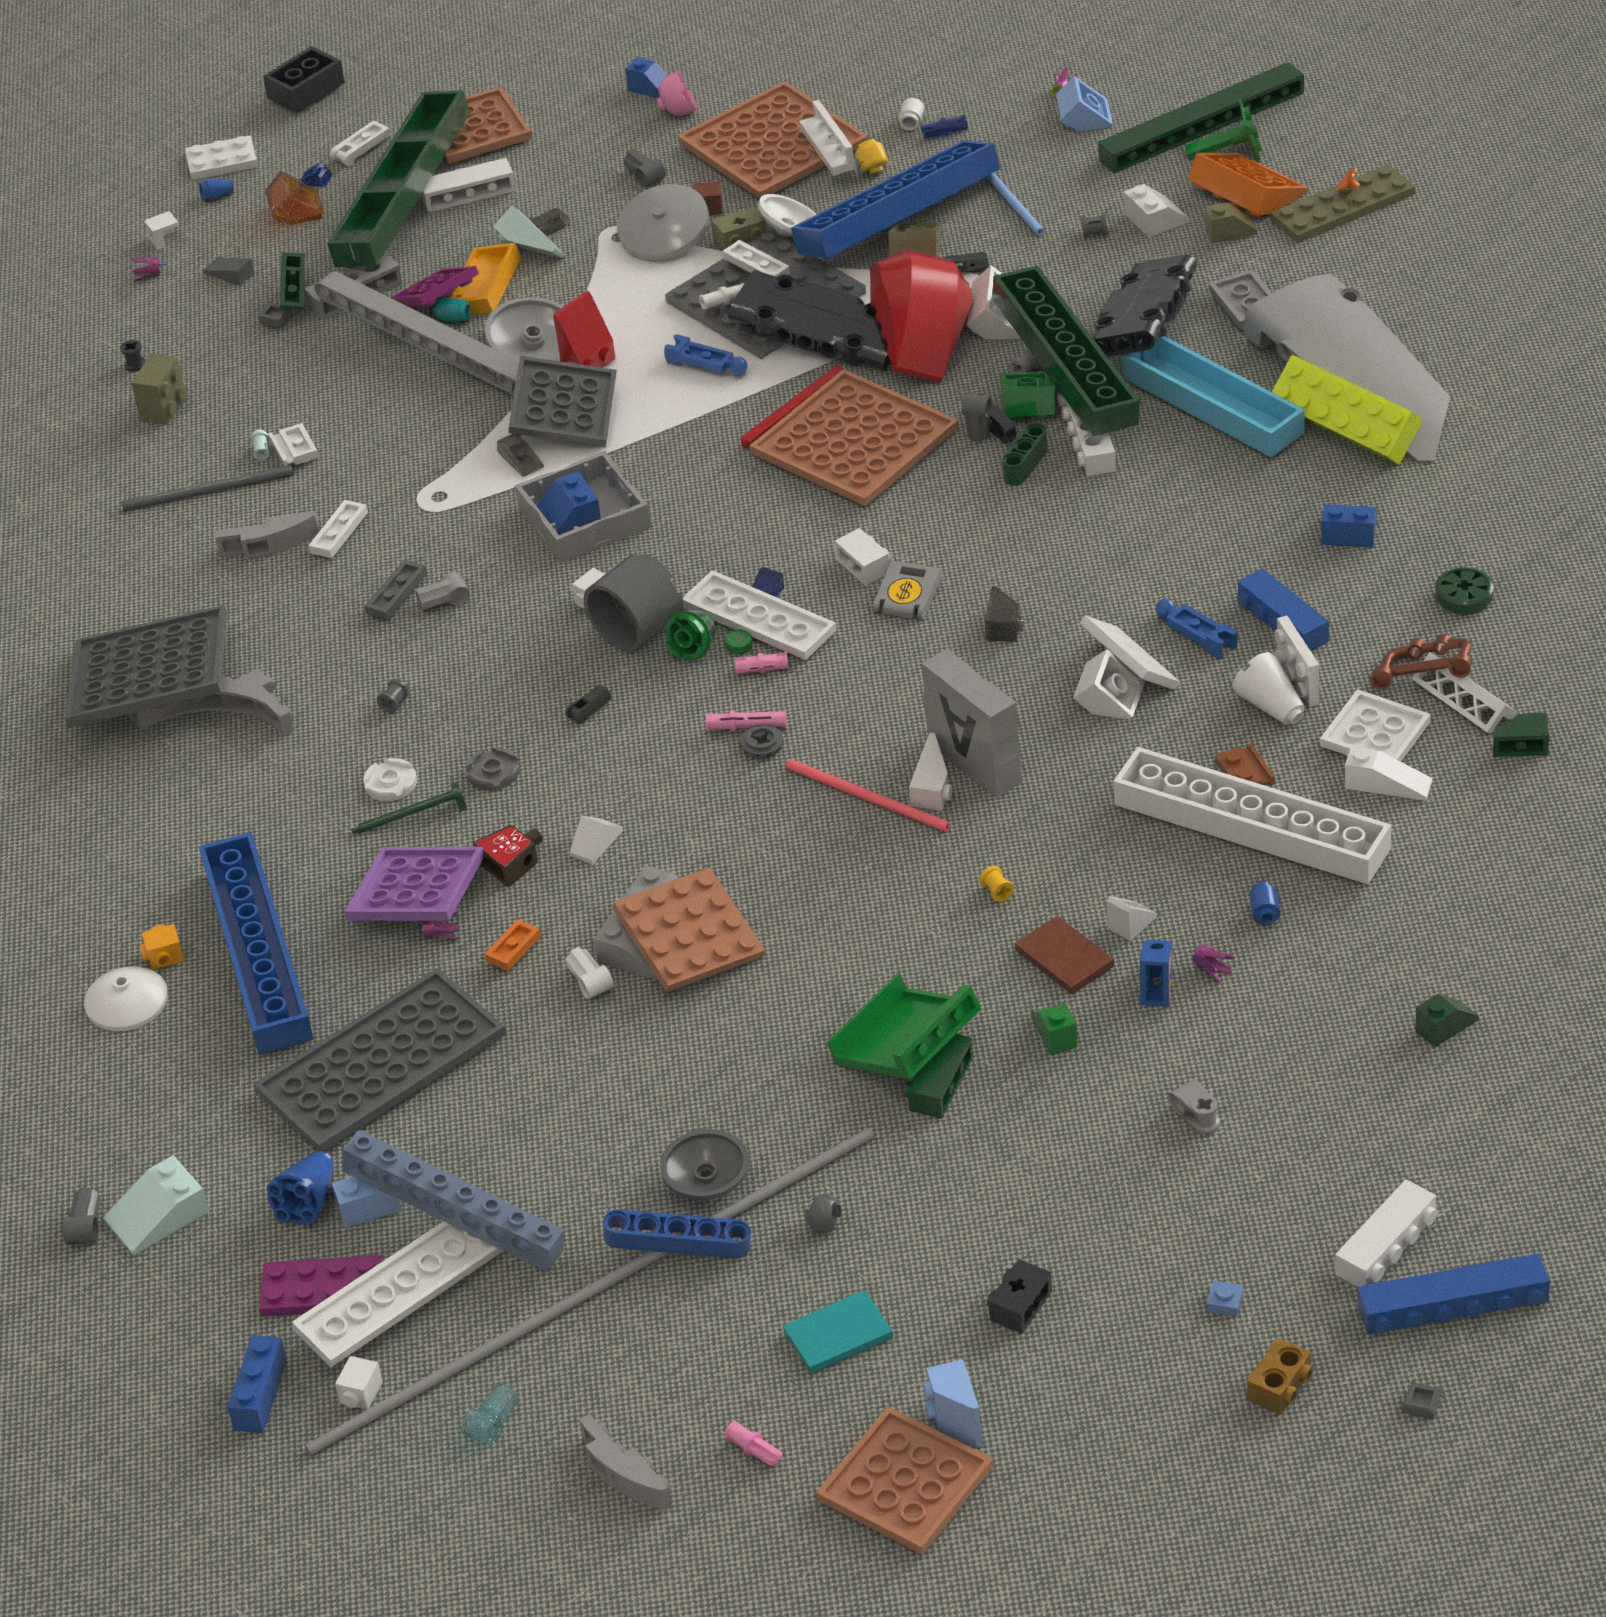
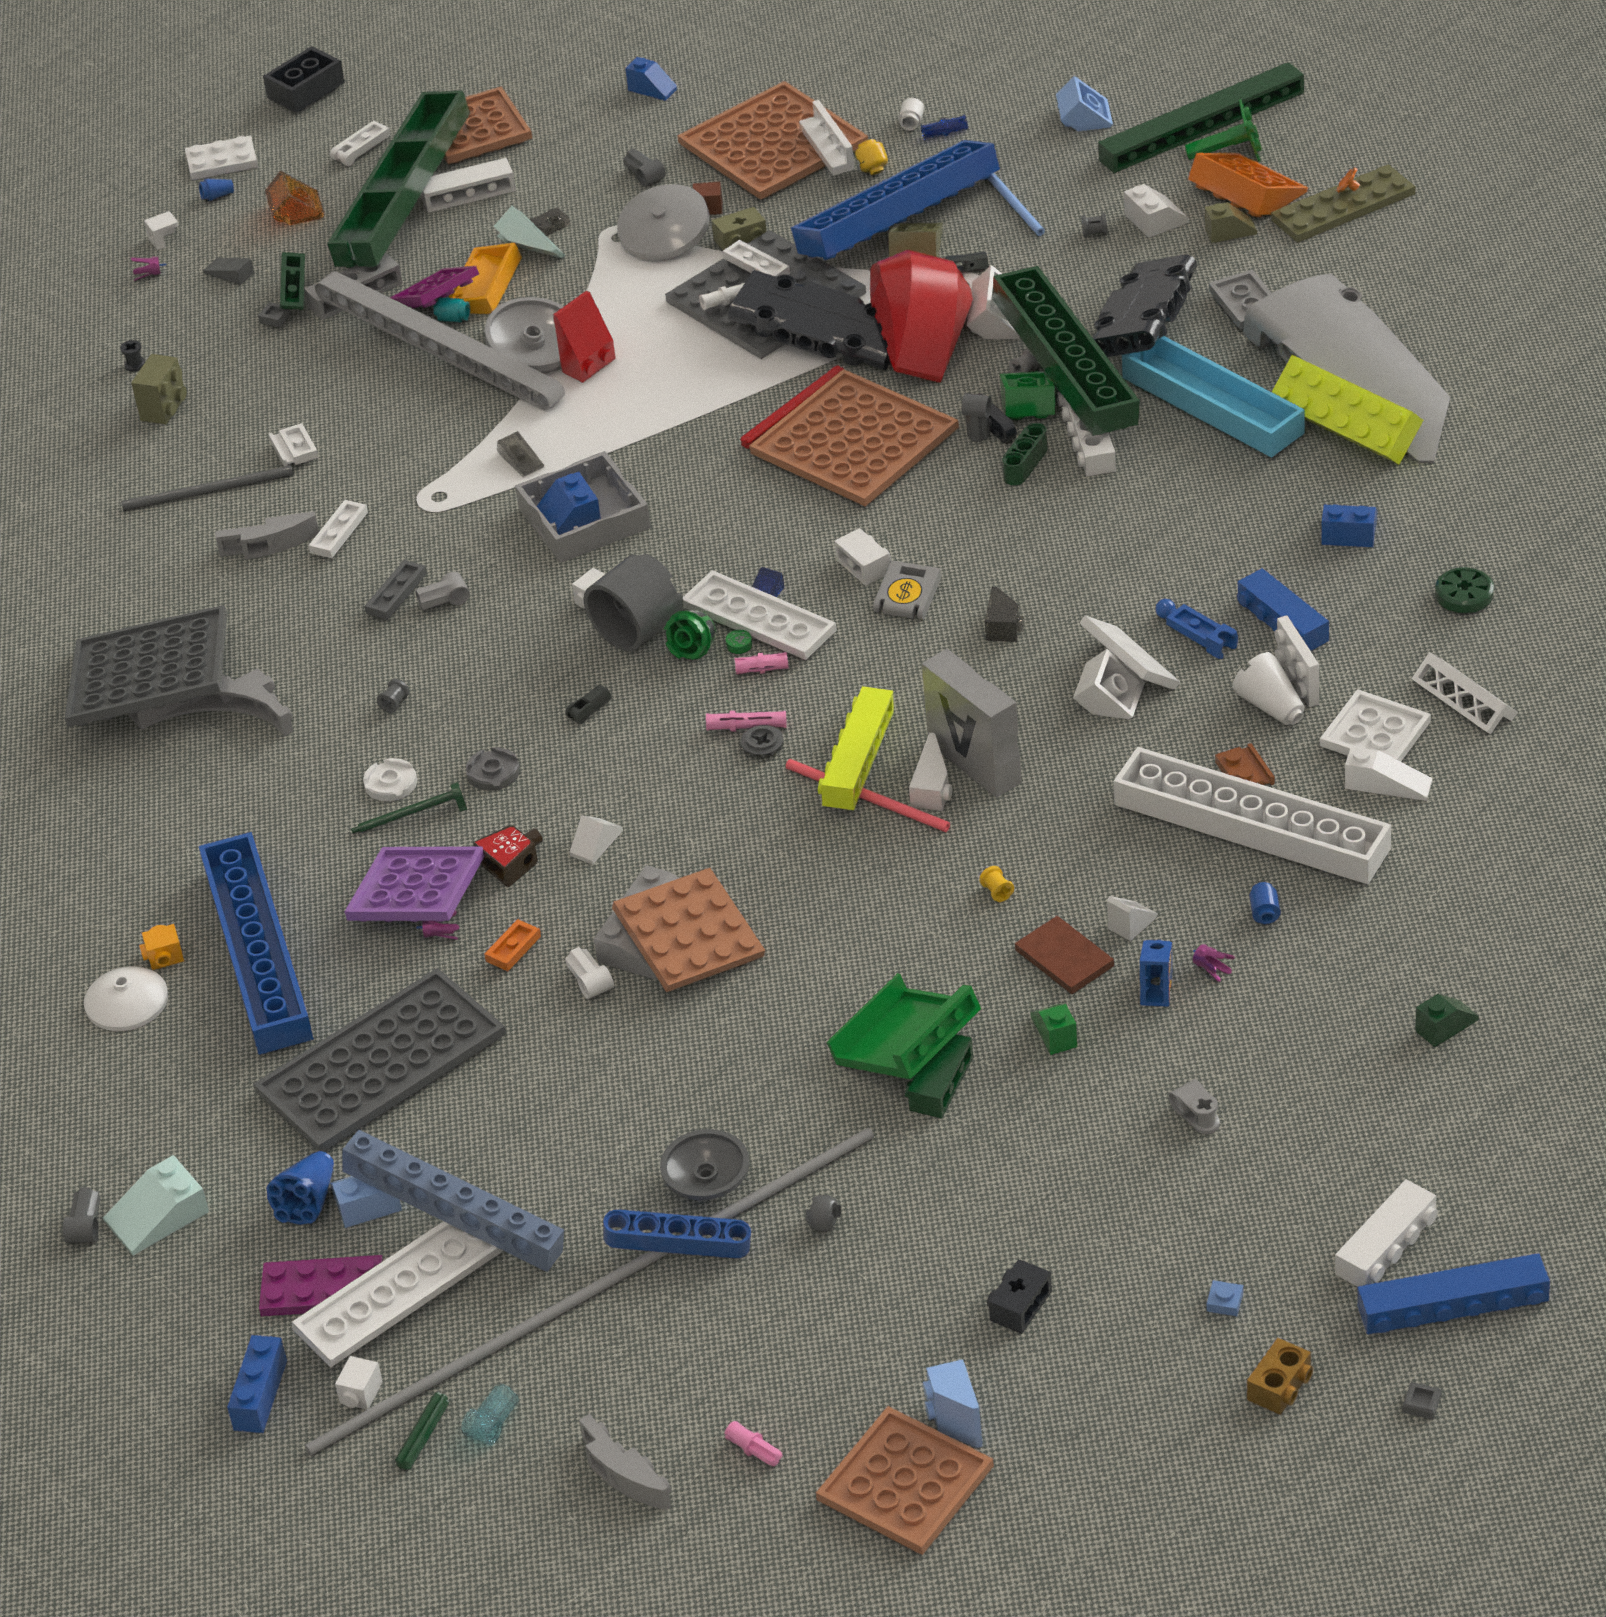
light aqua pin [250,429,270,460] -> none
clear blue slope [299,162,332,187] -> none
dark grey plate [508,356,617,447] -> none
bright pink cylinder [657,70,697,116] -> none
blue plate [664,334,748,376] -> none
white dish [758,194,816,238] -> none
teal tile [783,1290,893,1374] -> none
flat silver piece [1051,66,1078,98] -> none
copper bar [1370,634,1472,690] -> none
dark green slope [1493,713,1549,757] -> none
none -> dark green axle [395,1392,449,1471]
none -> neon yellow brick [818,686,894,810]

